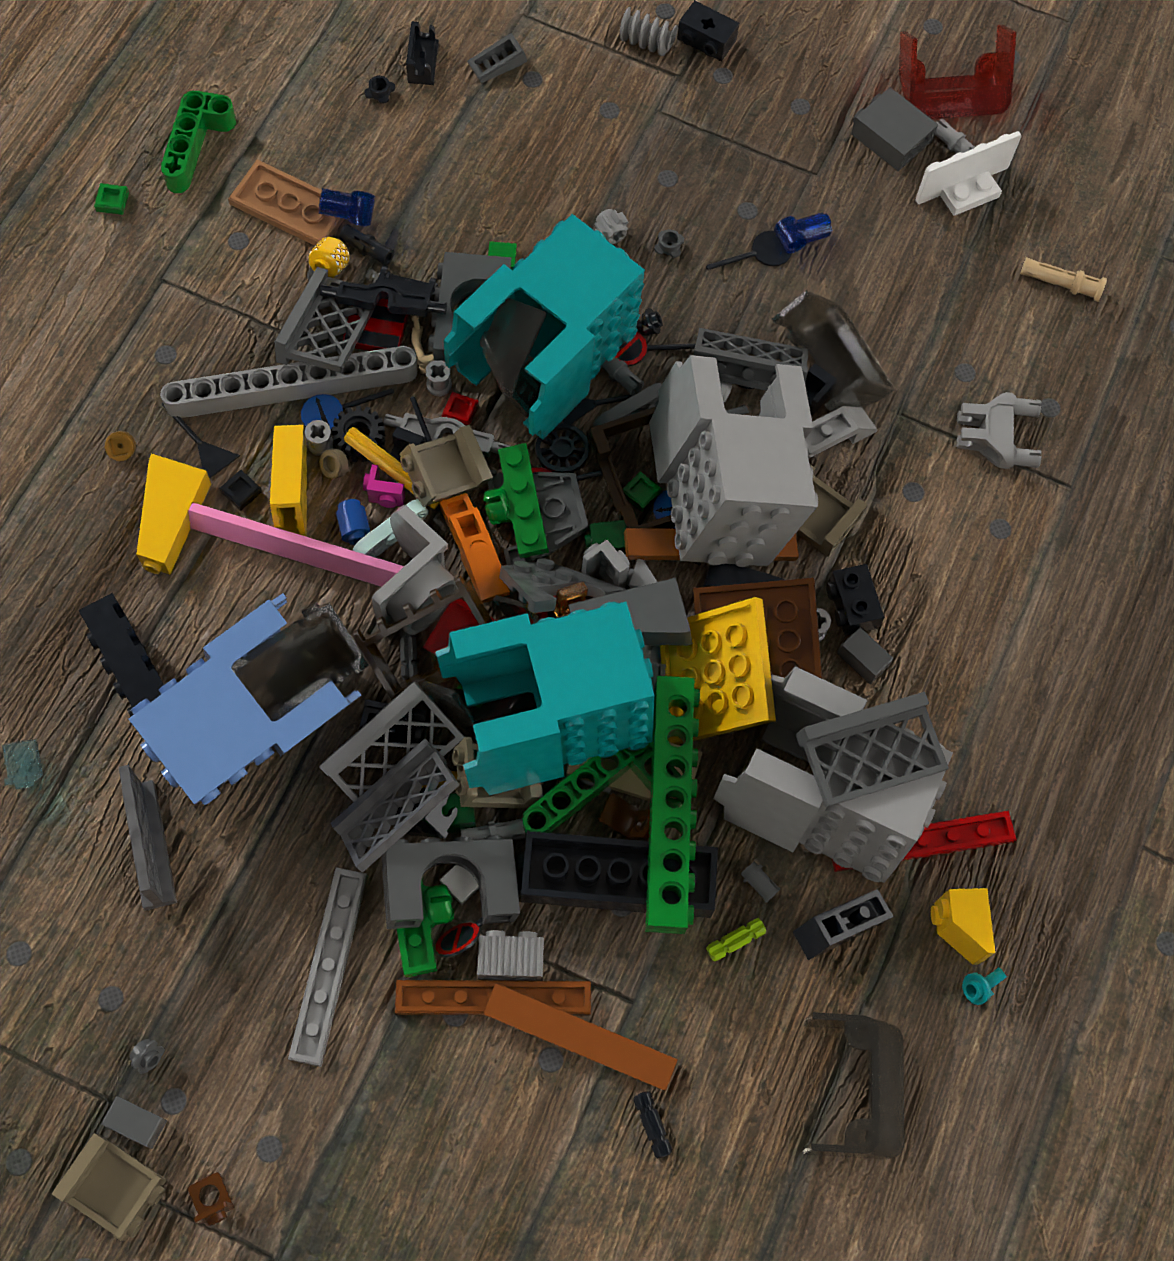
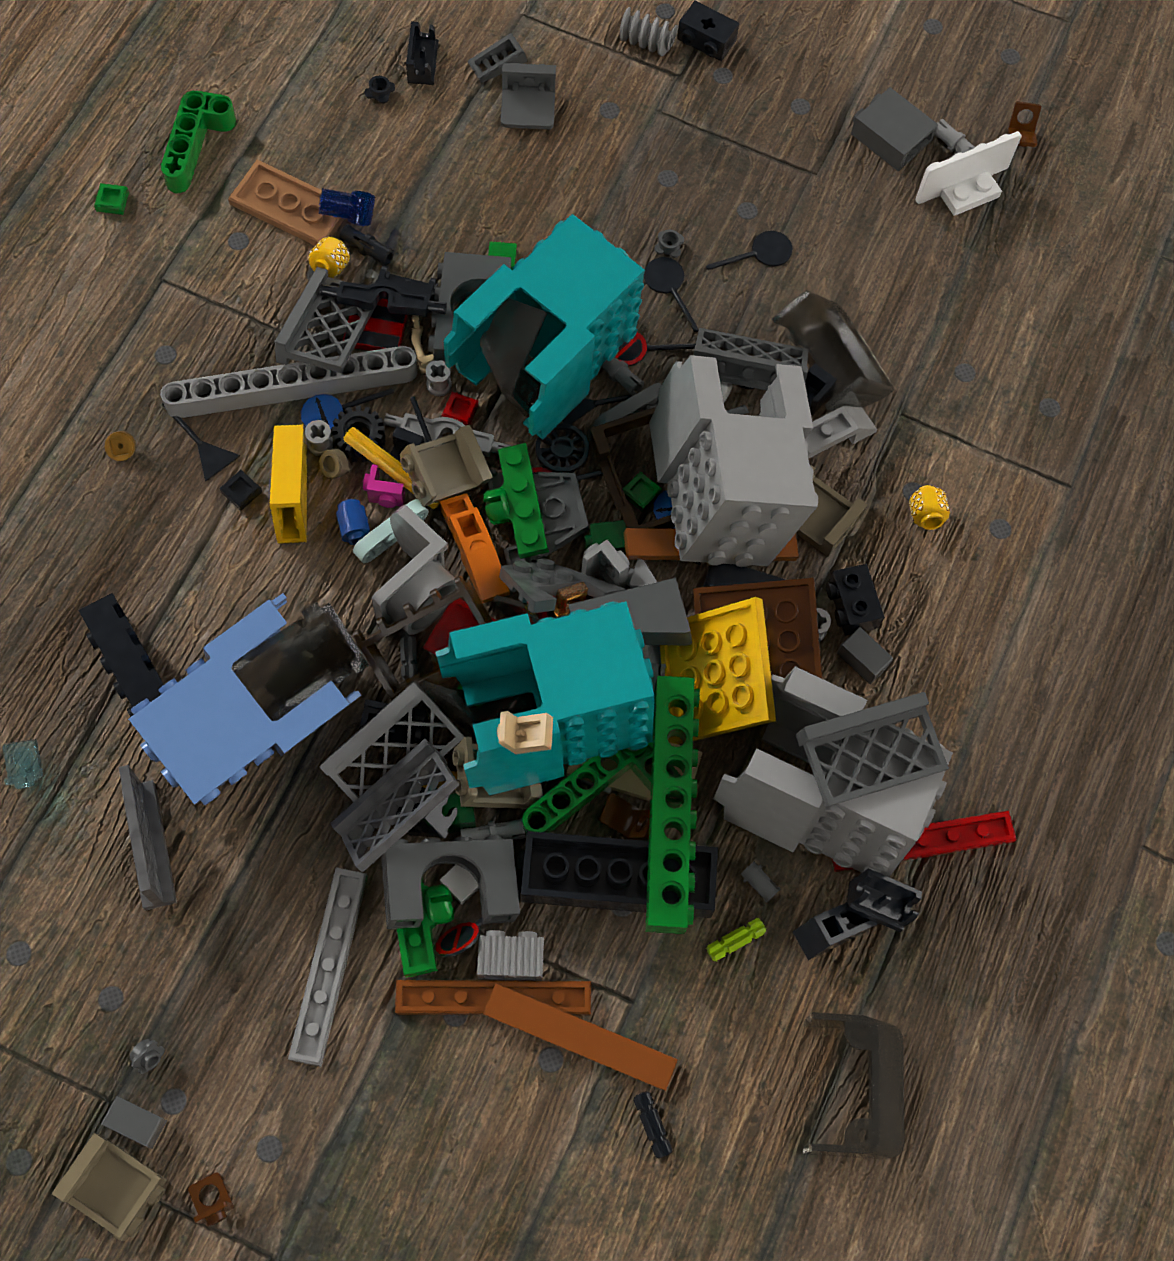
yellow slope [136,454,211,575] -> none
bright pink tile [188,503,404,587] -> none
light grey gear [595,209,629,244] -> none
black plate [636,308,663,336] -> none
clear blue piece [774,212,833,254] -> none
clear red windscreen [899,25,1017,119] -> none
yellow slope [931,888,995,965] -> none
light grey connector [957,392,1041,469] -> none
teal plate [962,967,1007,1005] -> none
tan pin [1020,257,1107,302] -> none
none -> tan bracket [497,711,553,754]
none -> dark grey bracket [501,63,556,130]
none -> black piece [644,257,699,332]
none -> black hinge [846,868,922,932]
none -> yellow head [909,485,950,530]
none -> reddish brown bracket [1008,101,1041,147]

